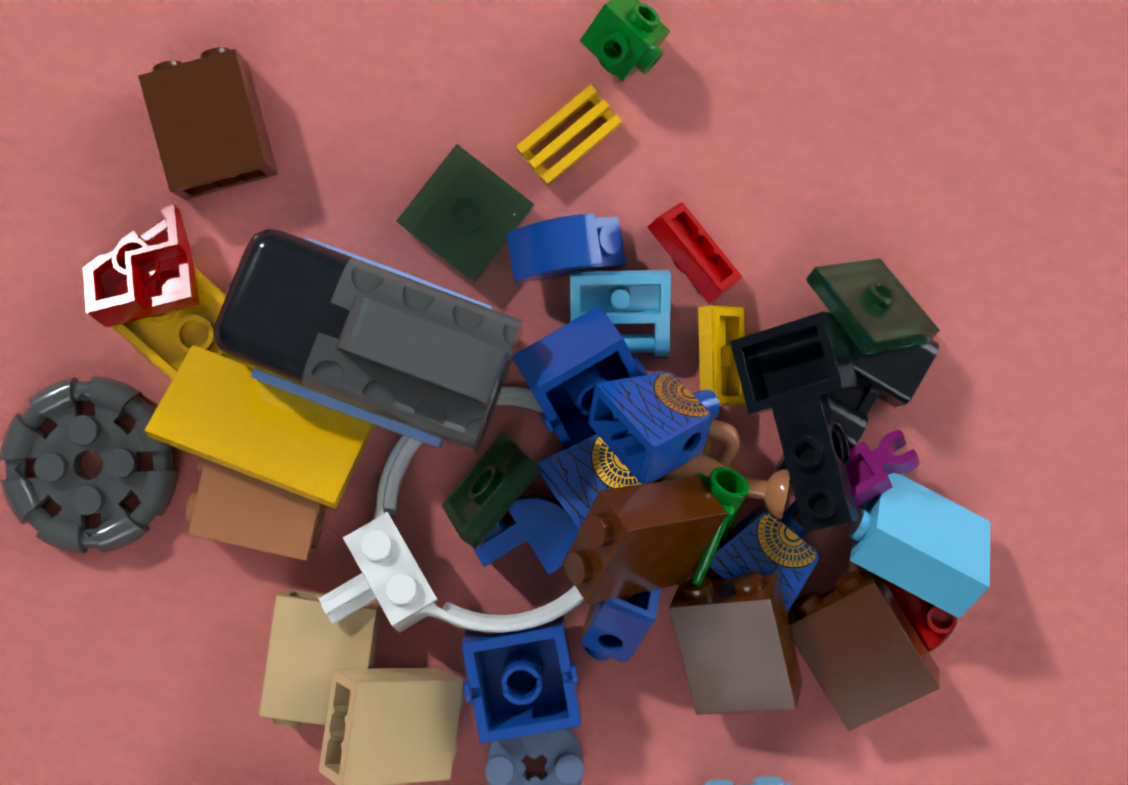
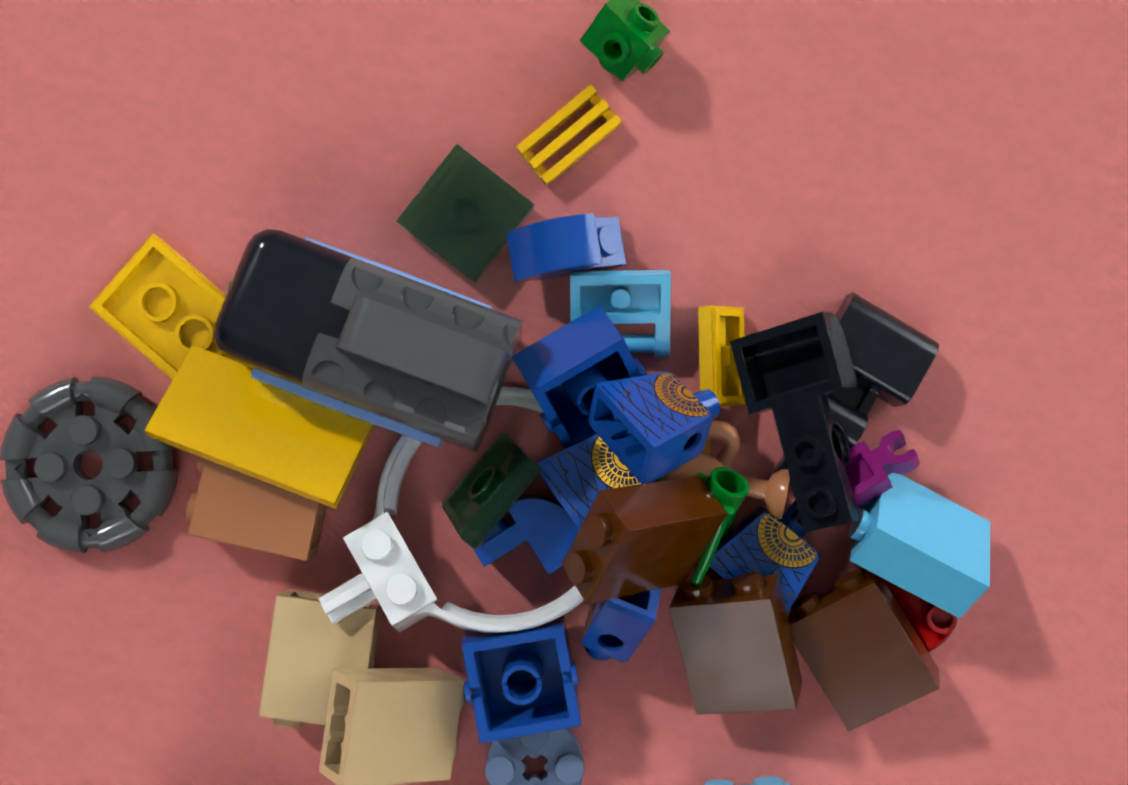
red slope [83,204,200,327] -> none
reddish brown brick [138,47,278,200] -> none
red plate [647,202,742,304] -> none
plate [806,258,940,355] -> none

